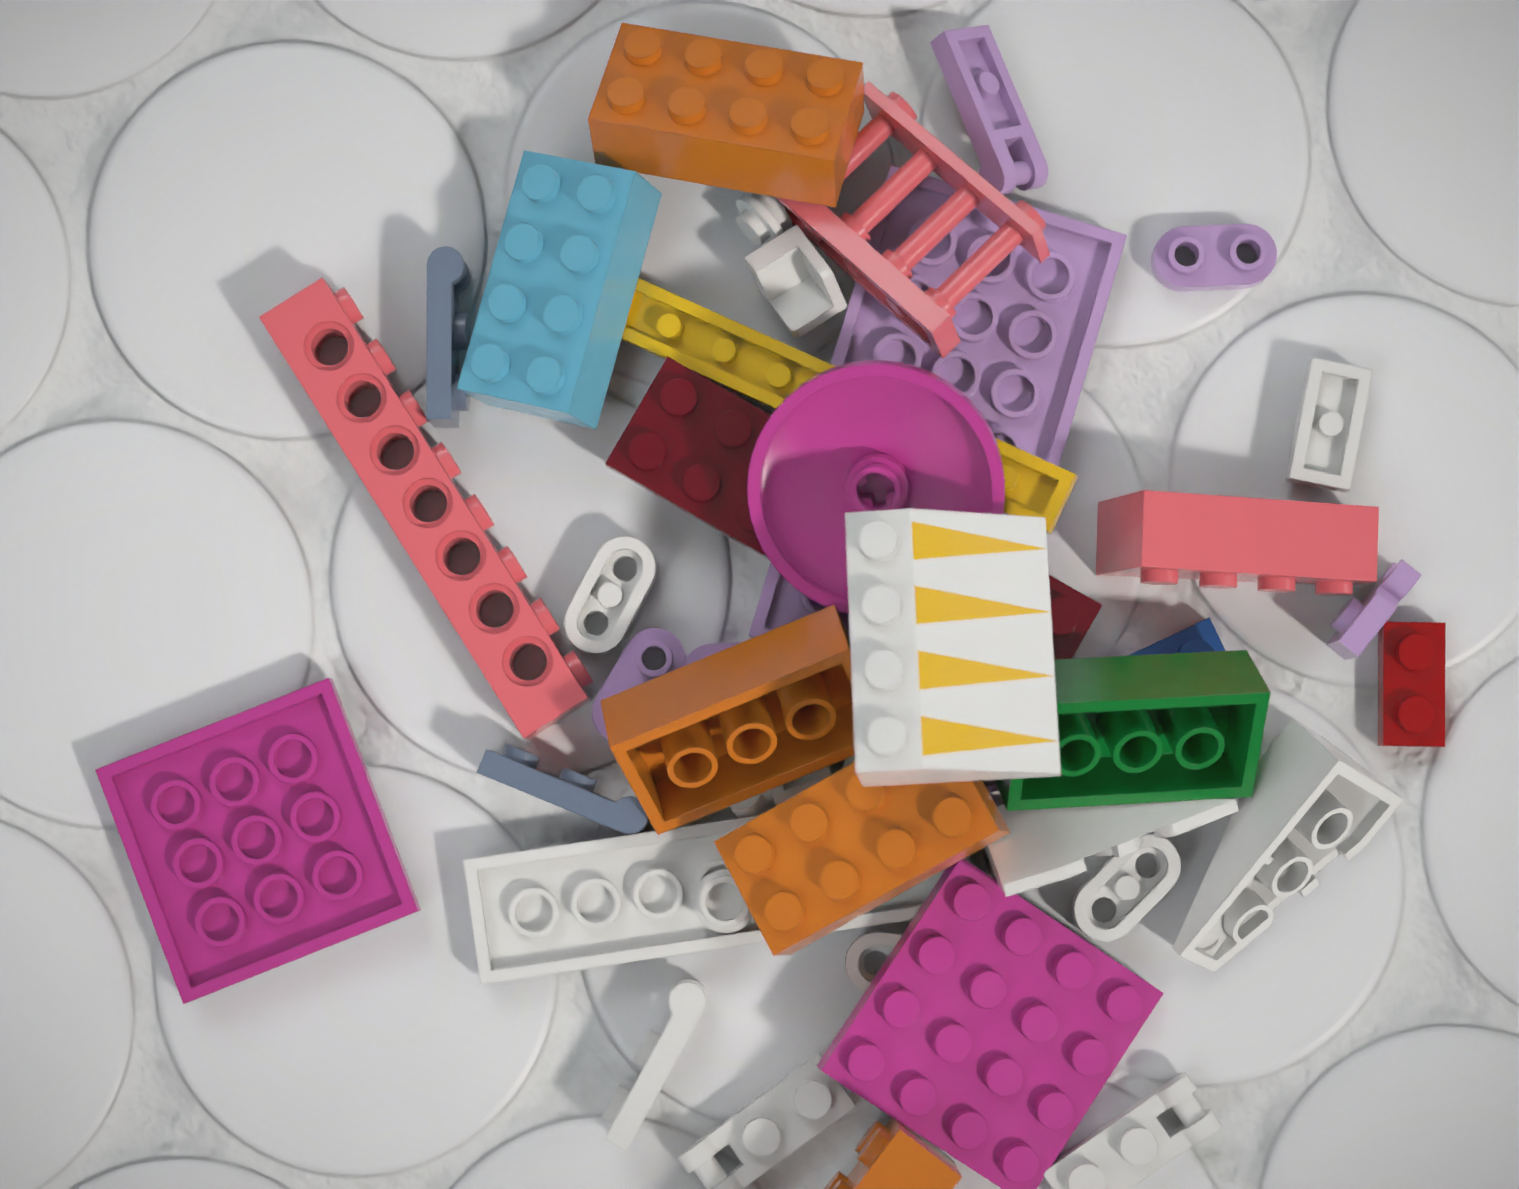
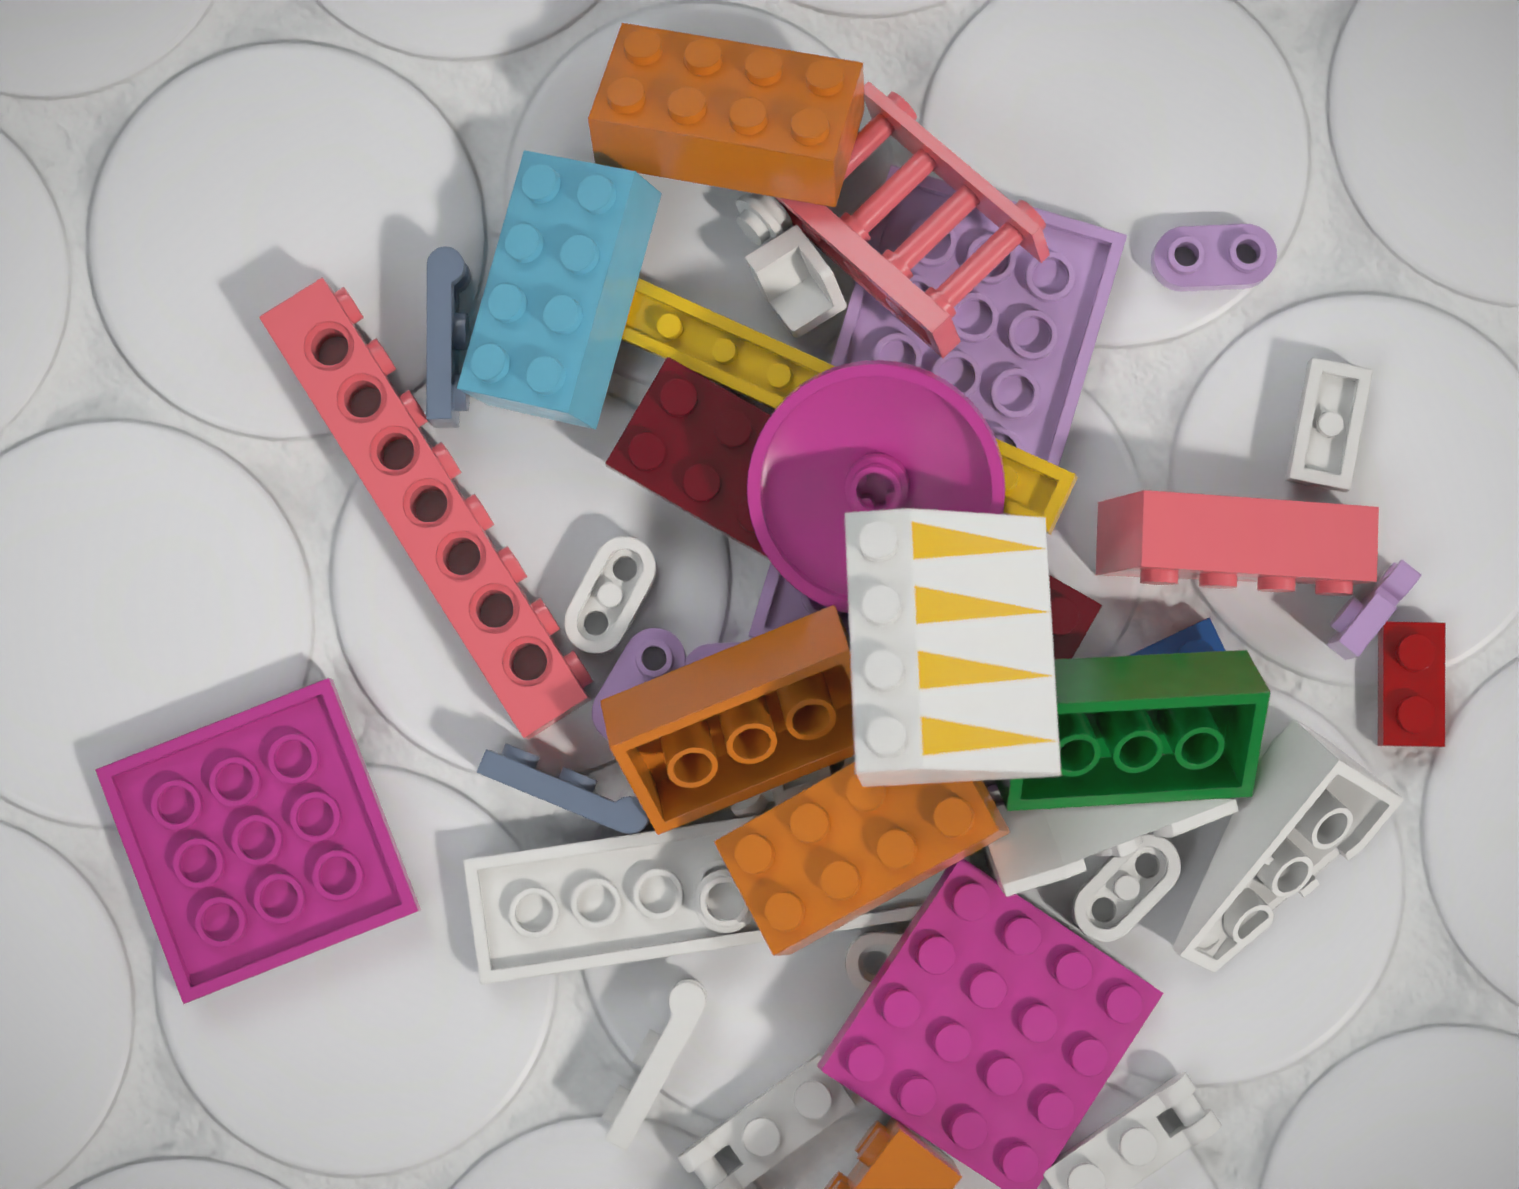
lavender plate [930,25,1048,195] -> none

